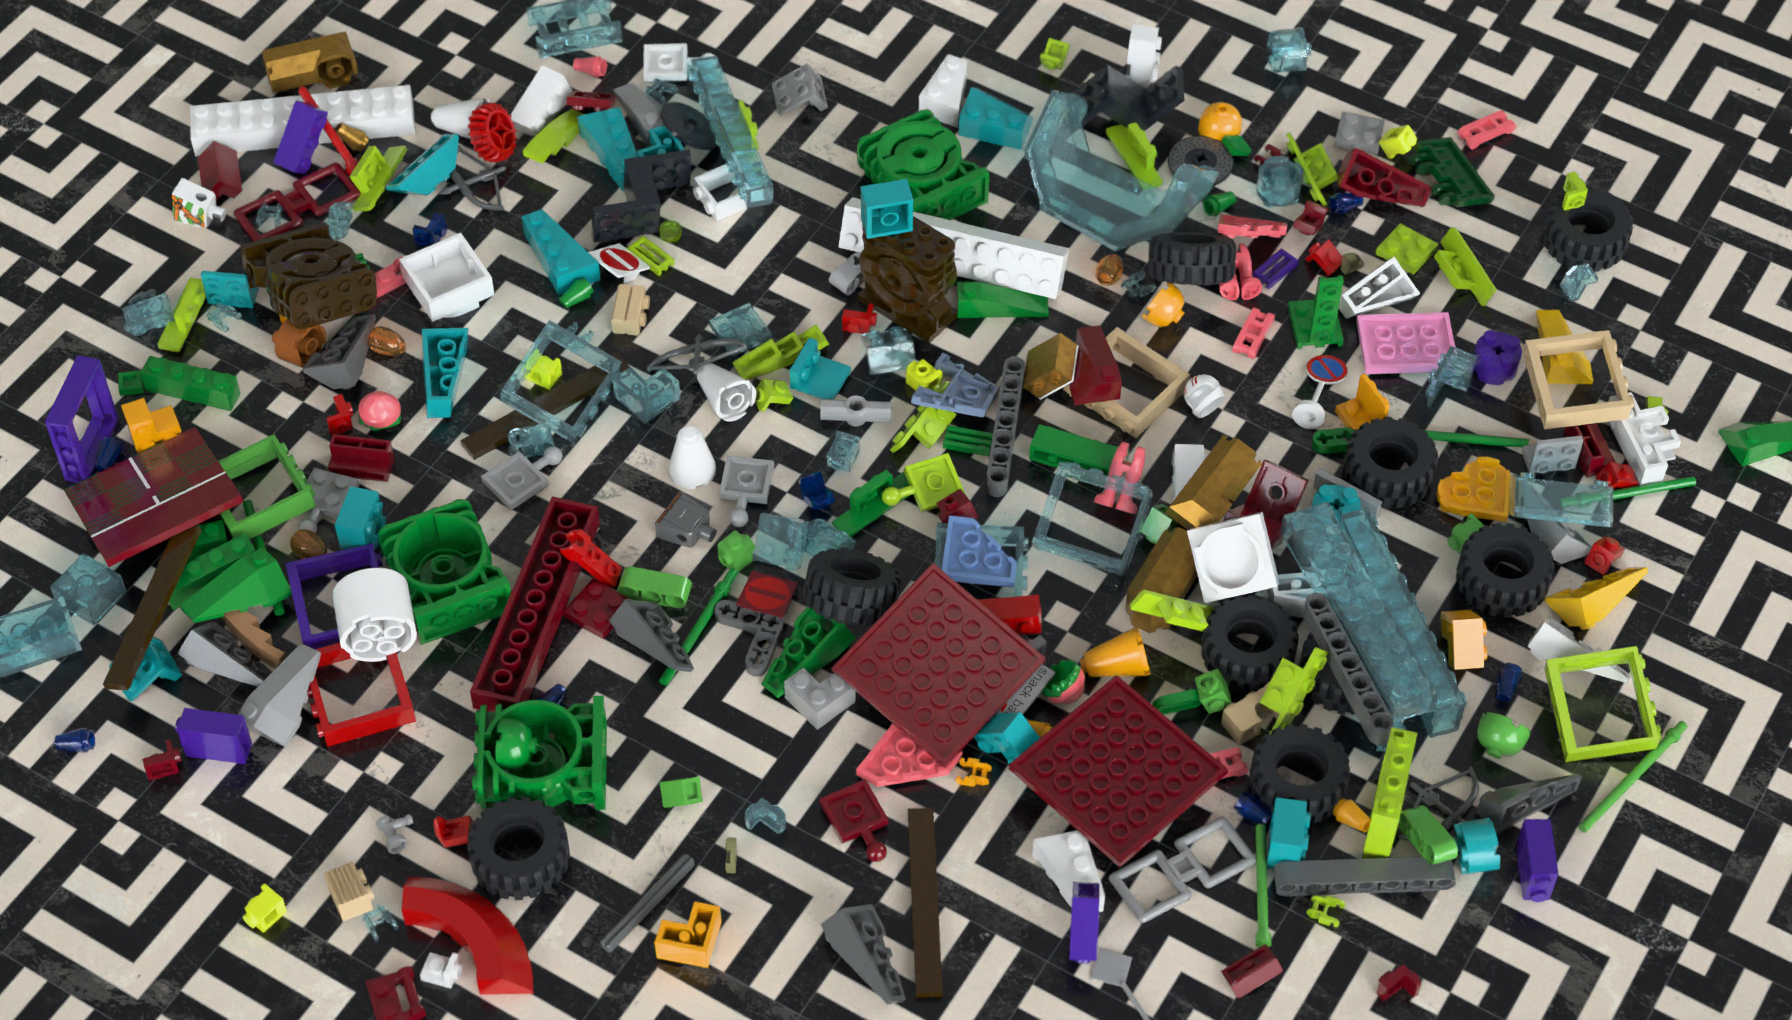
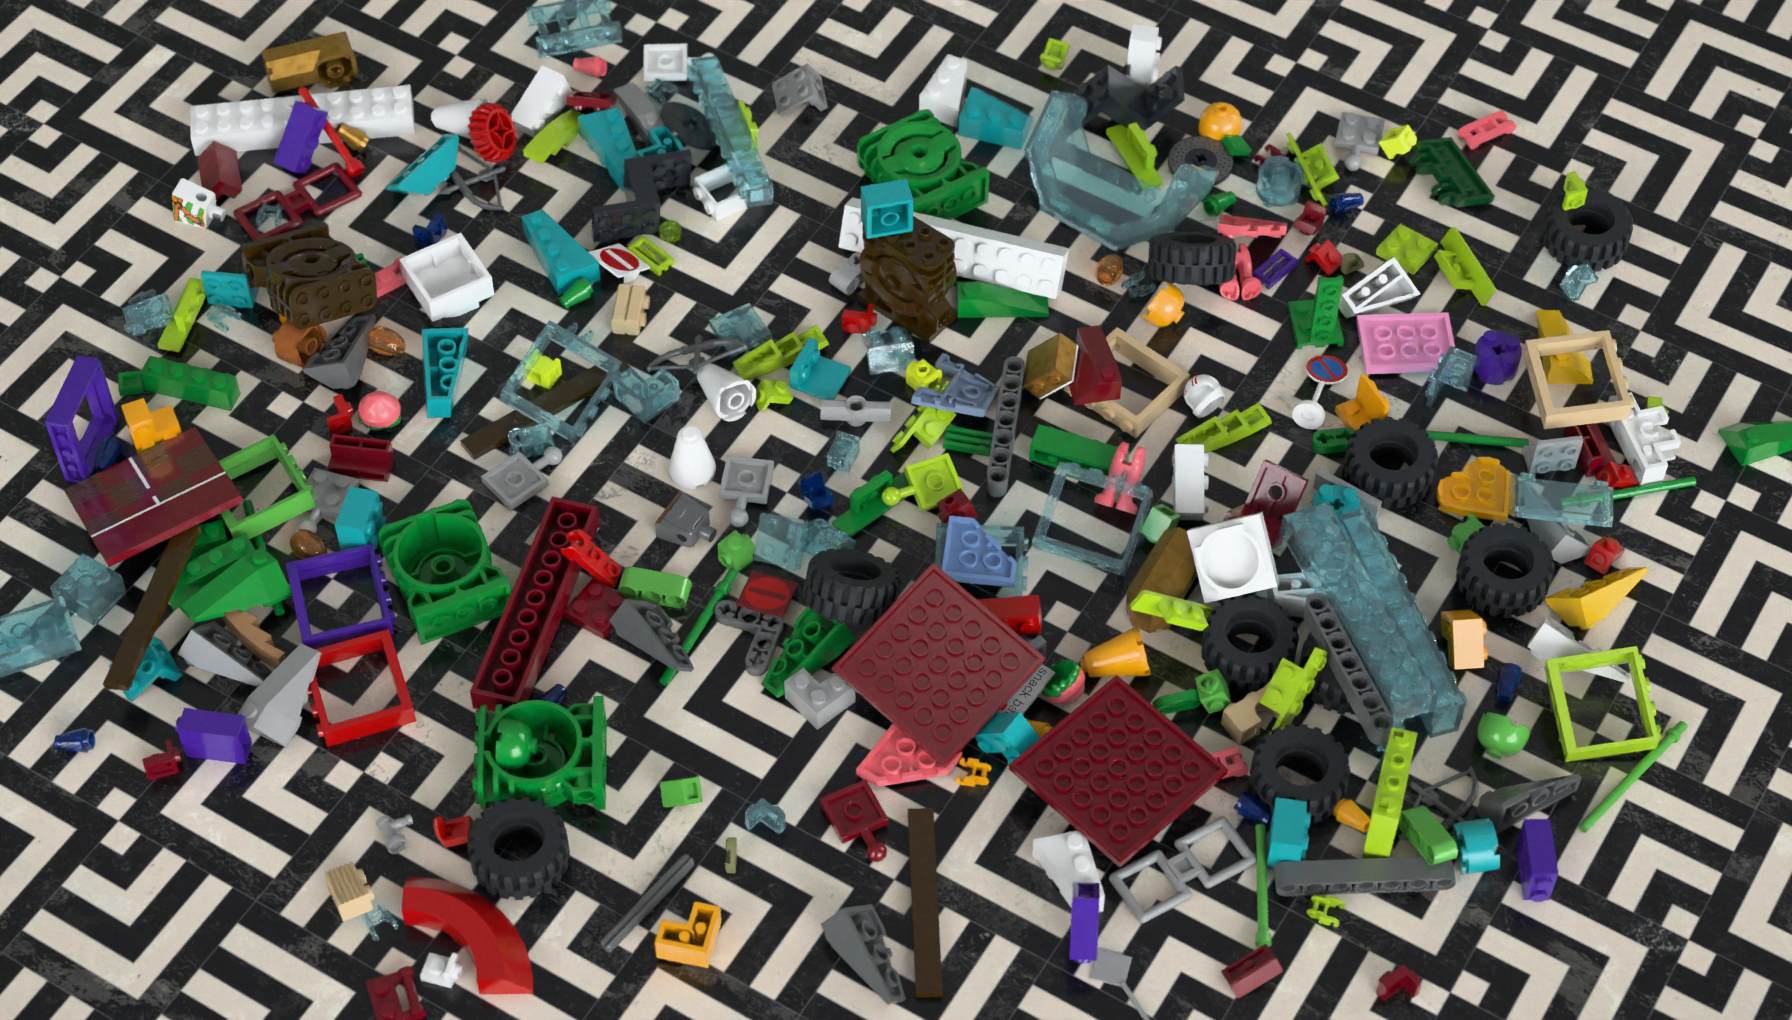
neon yellow brick [243,883,287,933] -> none
clear light blue piece [326,202,353,240] -> none
white brick [332,568,417,662] -> none
lime bracket [350,146,408,212] -> none
pearl gold brick [1165,435,1262,530] -> none
coral plate [1232,307,1275,359] -> none
clear light blue brick [1267,28,1311,73] -> none
dark red wedge [1338,147,1432,207] -> none
none -> lime slope [1175,402,1272,453]

